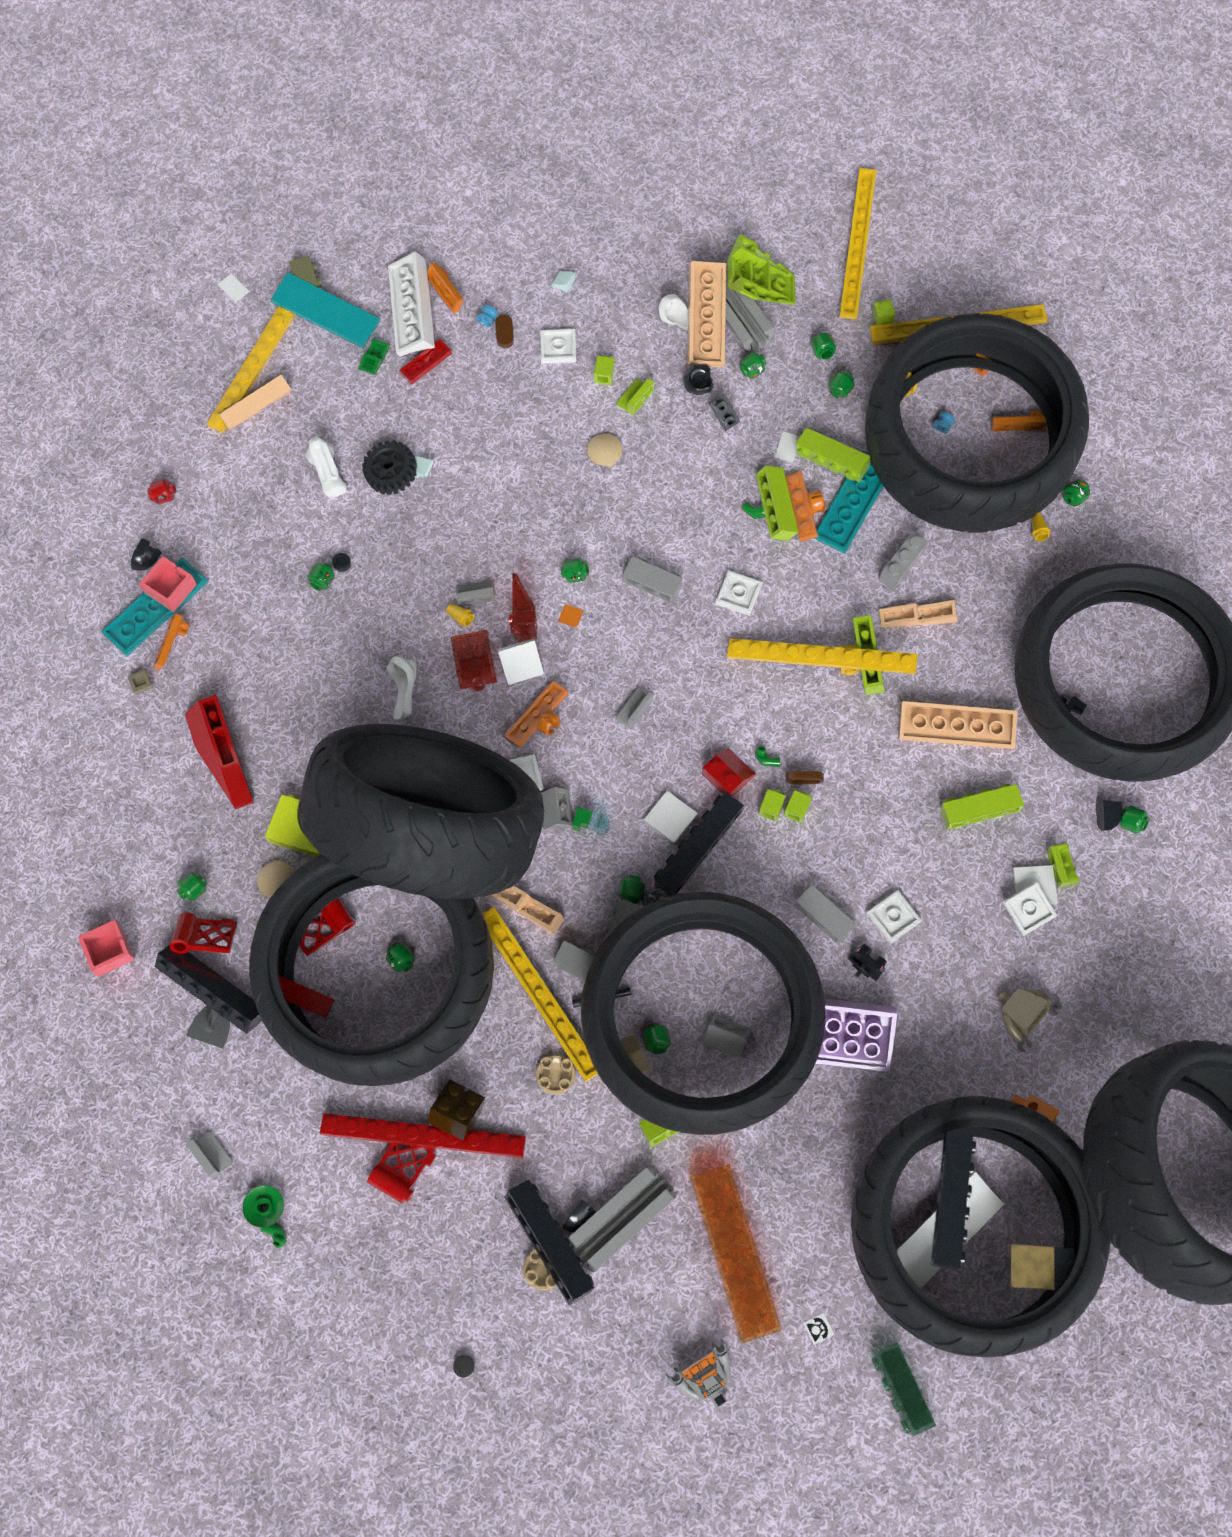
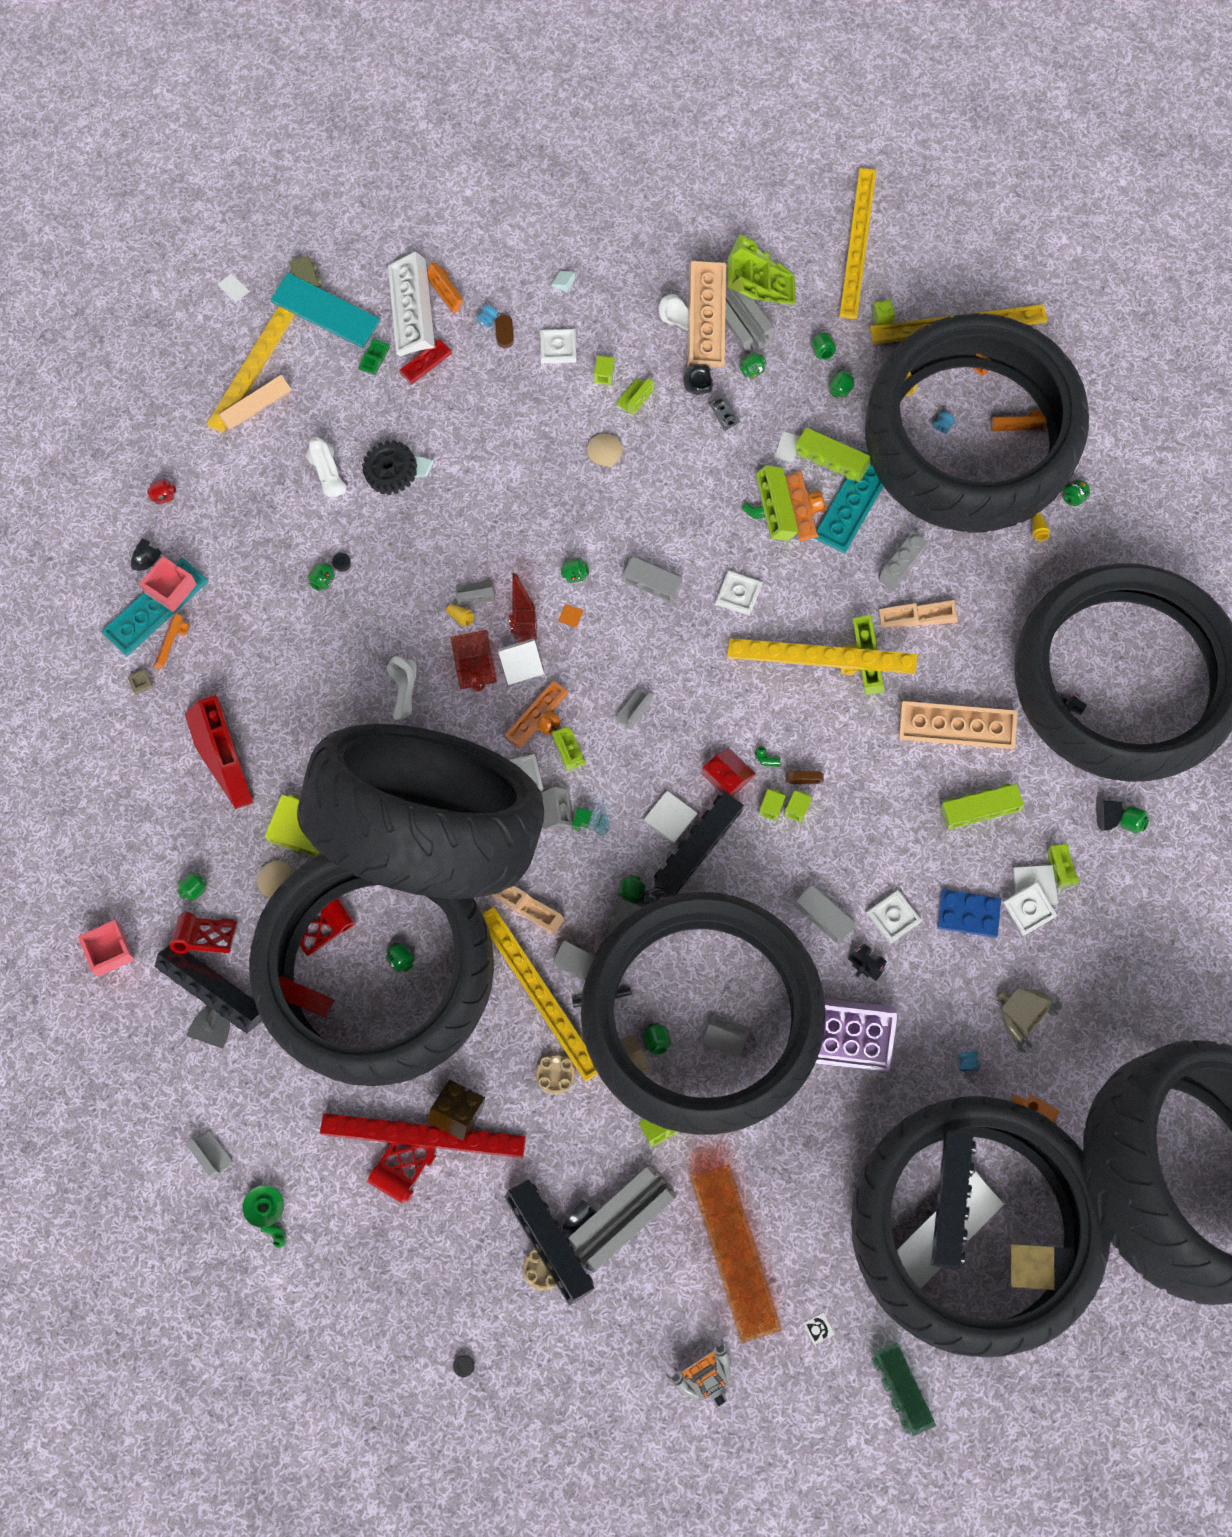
none -> lime hinge [552,727,586,771]
none -> blue plate [937,889,1002,938]
none -> dark azure wheel [958,1051,980,1071]

